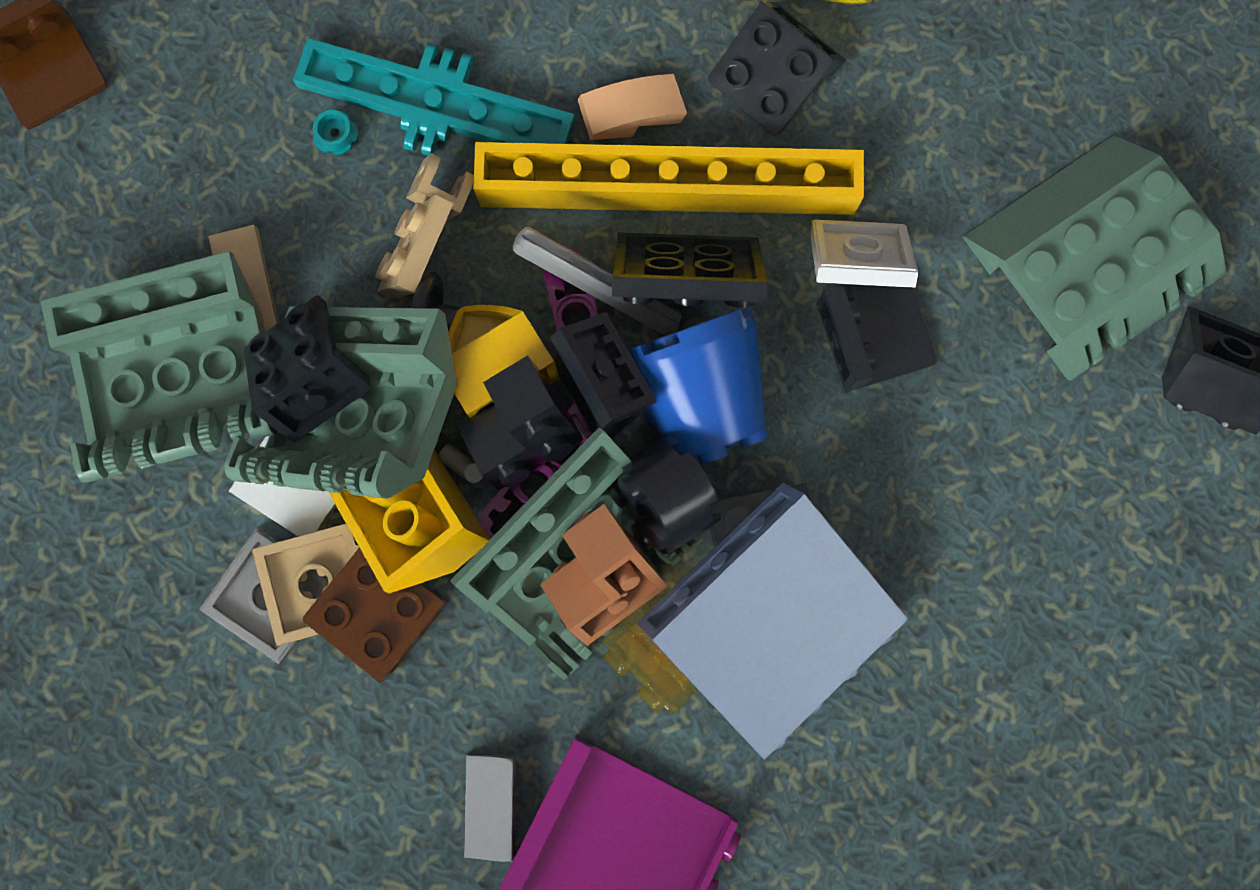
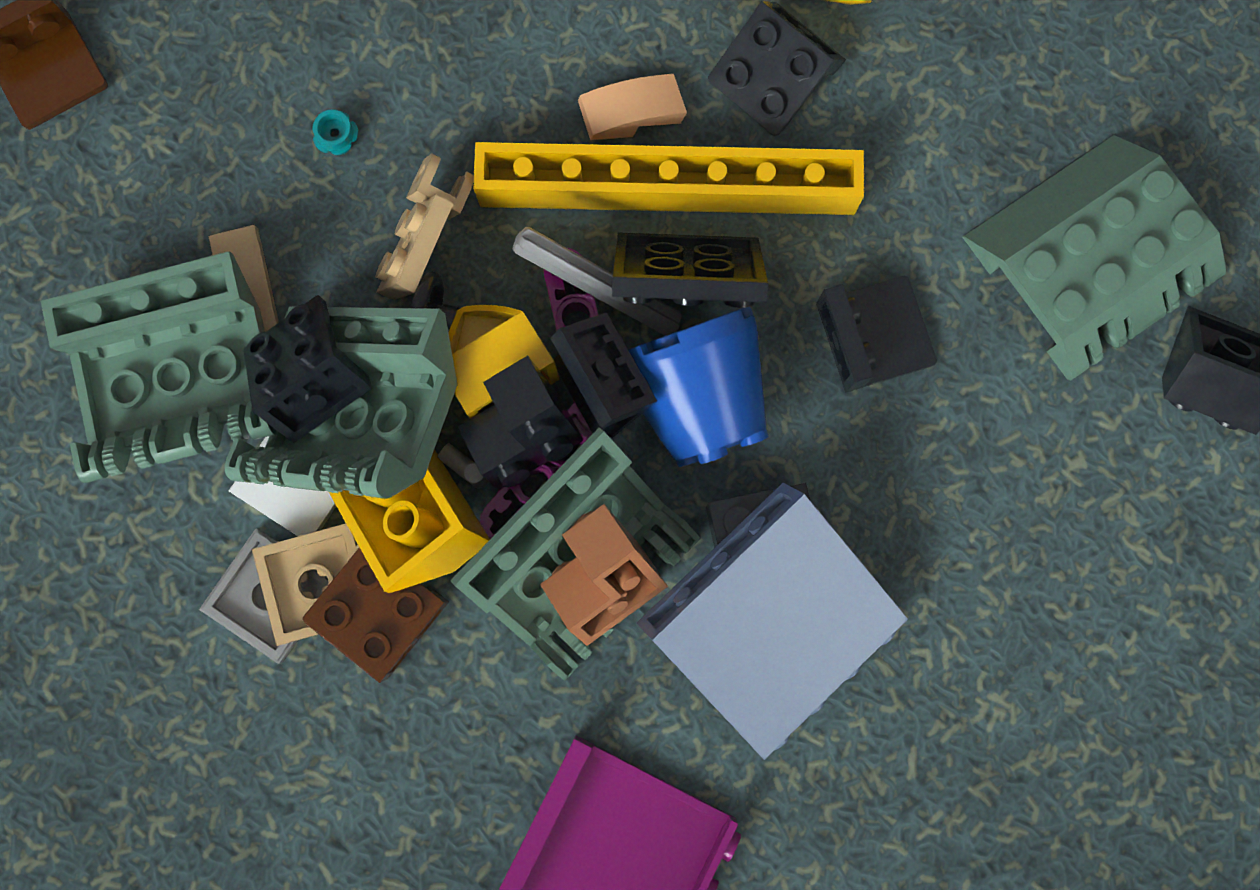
teal hinge [293,38,575,156] -> none
light grey slope [464,755,516,862] -> none
clear yellow brick [602,602,698,715] -> none
black brick [607,435,721,554] -> none
white tile [811,219,918,287] -> none

